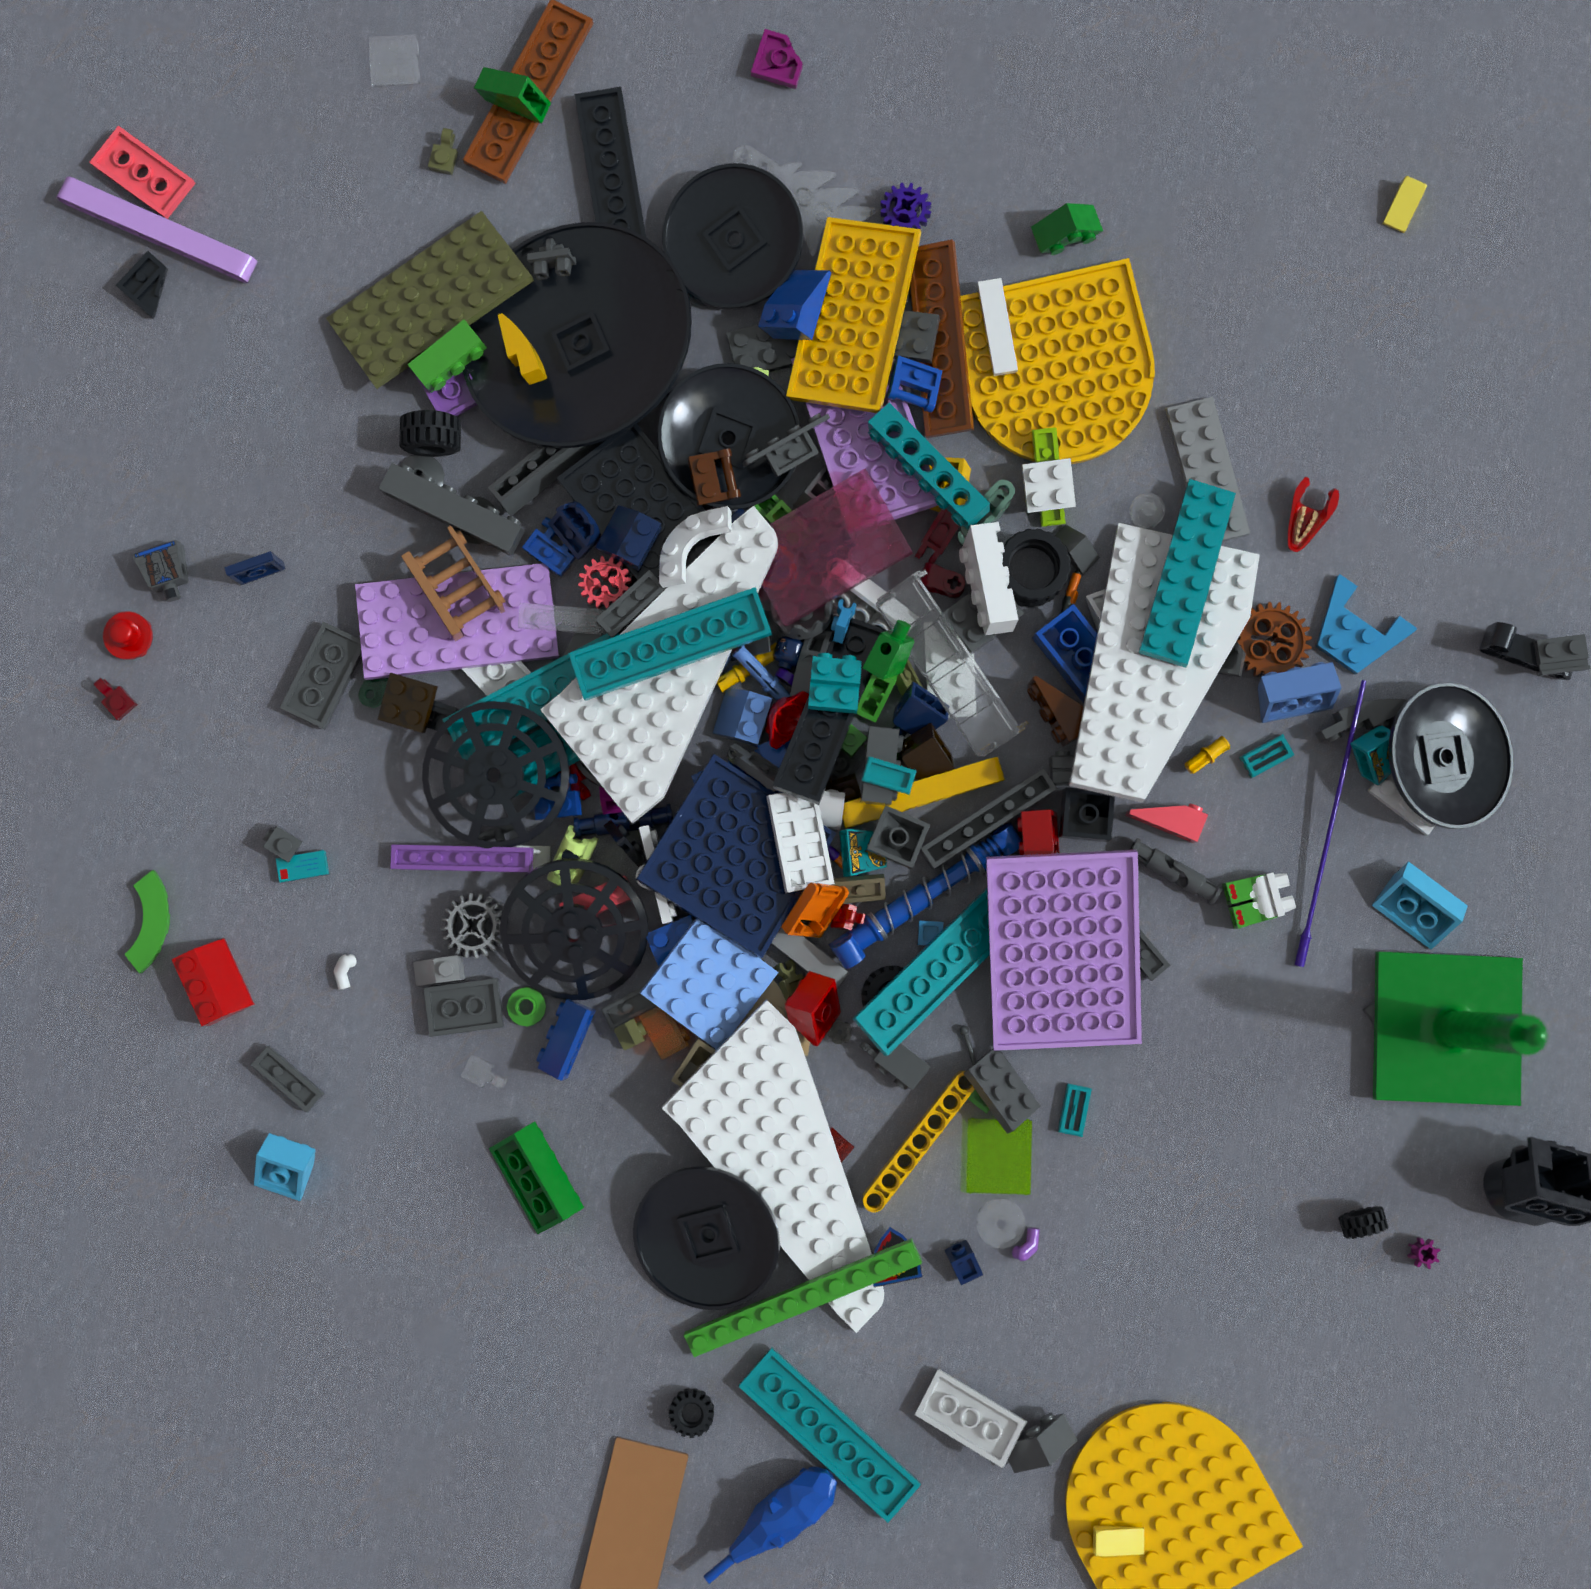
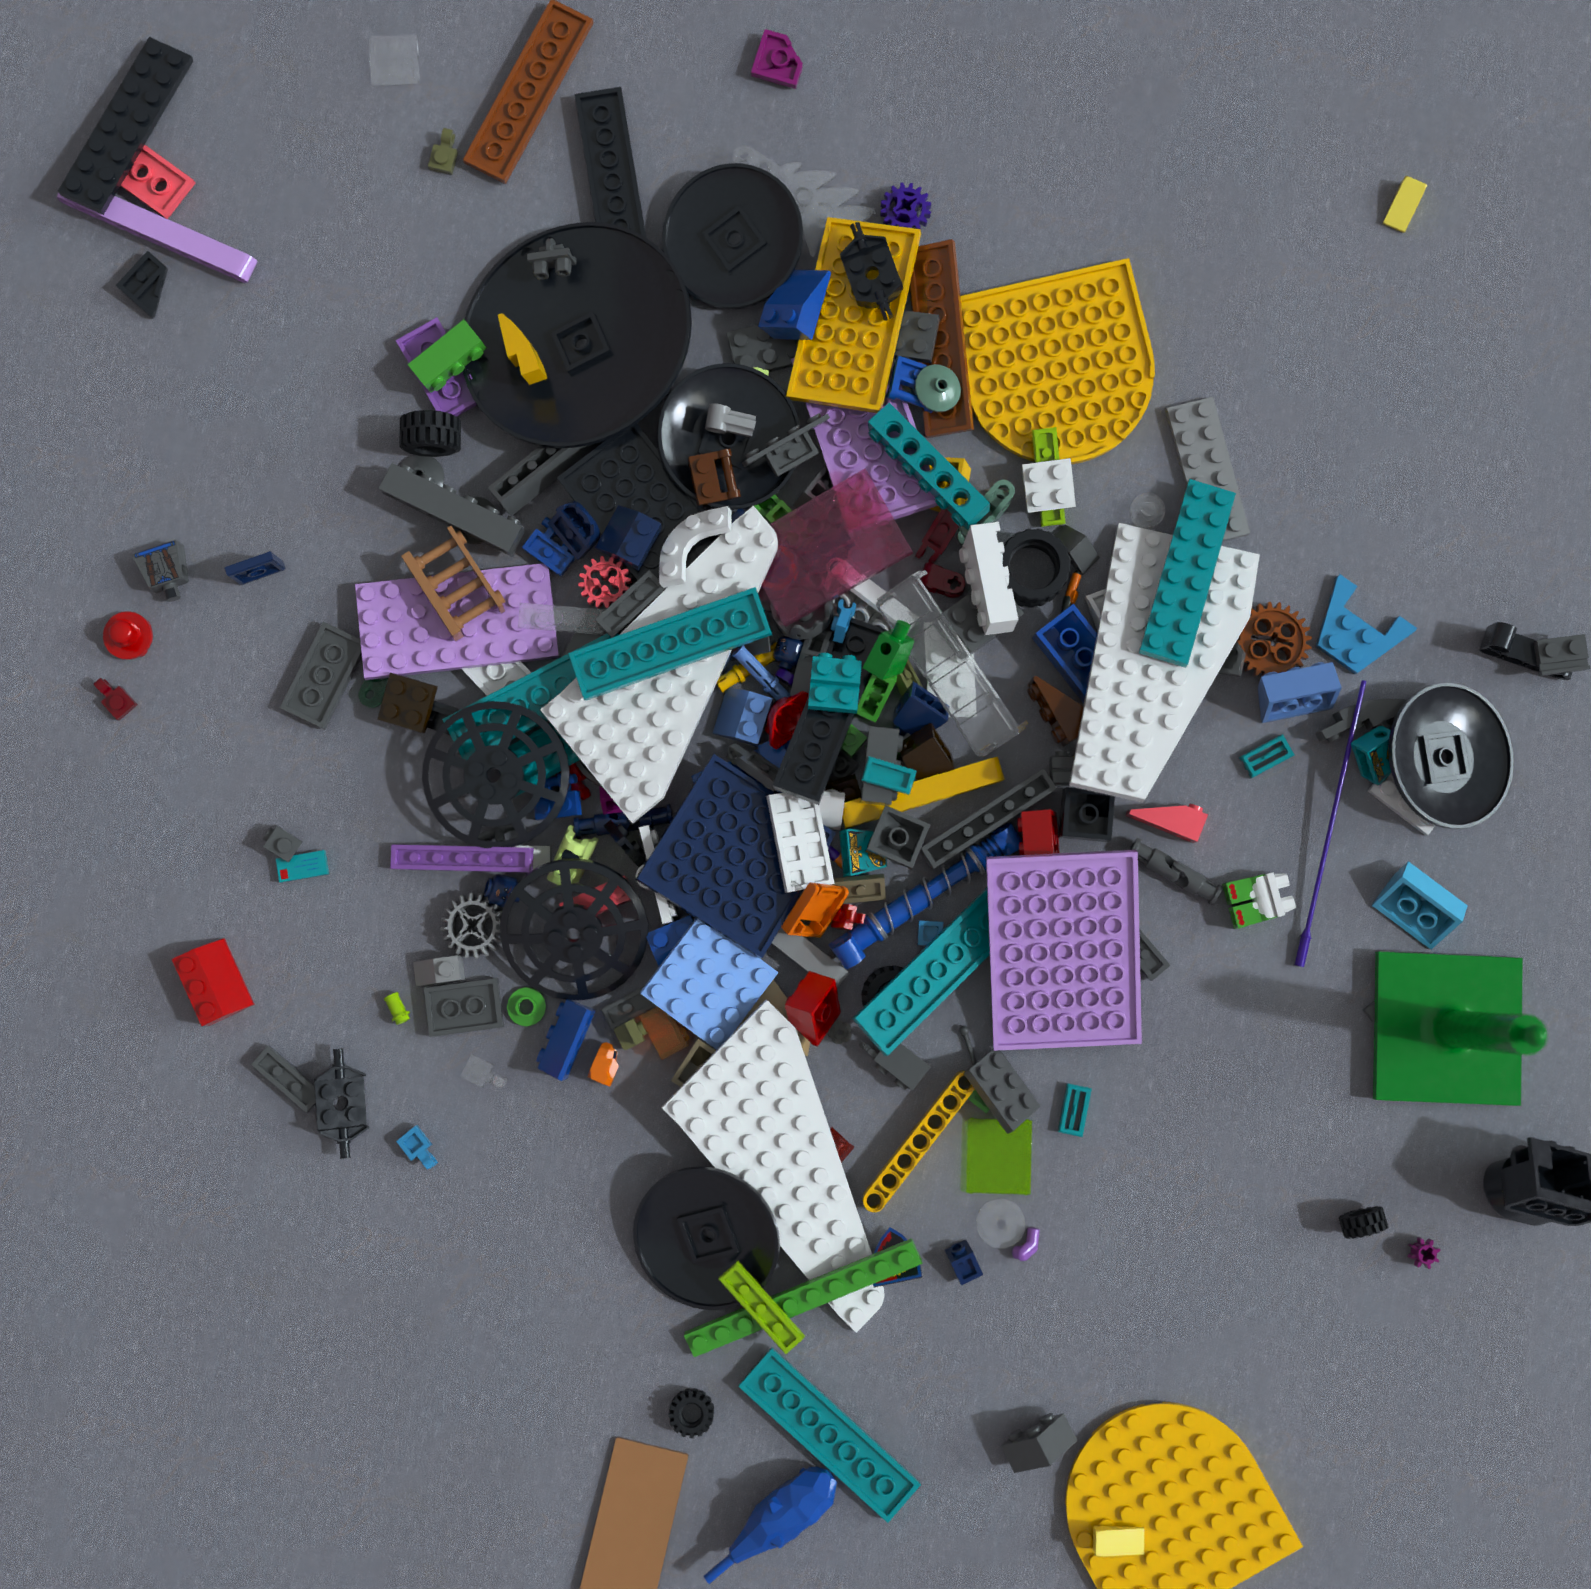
bright green tile [124,870,170,973] -> none
medium azure slope [254,1133,316,1201] -> none
olive plate [326,211,534,389] -> none
white arm [334,954,356,990] -> none
green slope [474,67,551,124] -> none
green slope [489,1121,584,1235] -> none
olive plate [775,959,804,1000] -> none
white plate [915,1369,1027,1468] -> none
white tile [977,278,1018,376] -> none
green brick [1031,203,1103,255] -> none
yellow axle [1185,736,1231,774] -> none
red animal [1287,477,1339,552] -> none
none -> black plate [58,37,193,215]
none -> black plate [314,1048,369,1159]
none -> lime pin [384,992,410,1025]
none -> dark azure plate [396,1125,438,1170]
none -> dark blue head [484,874,520,908]
none -> orange rock [587,1042,619,1086]
none -> light grey piece [705,404,756,438]
none -> lime tile [718,1260,805,1354]
none -> black plate [840,222,903,321]
none -> sand green dish [915,364,961,412]

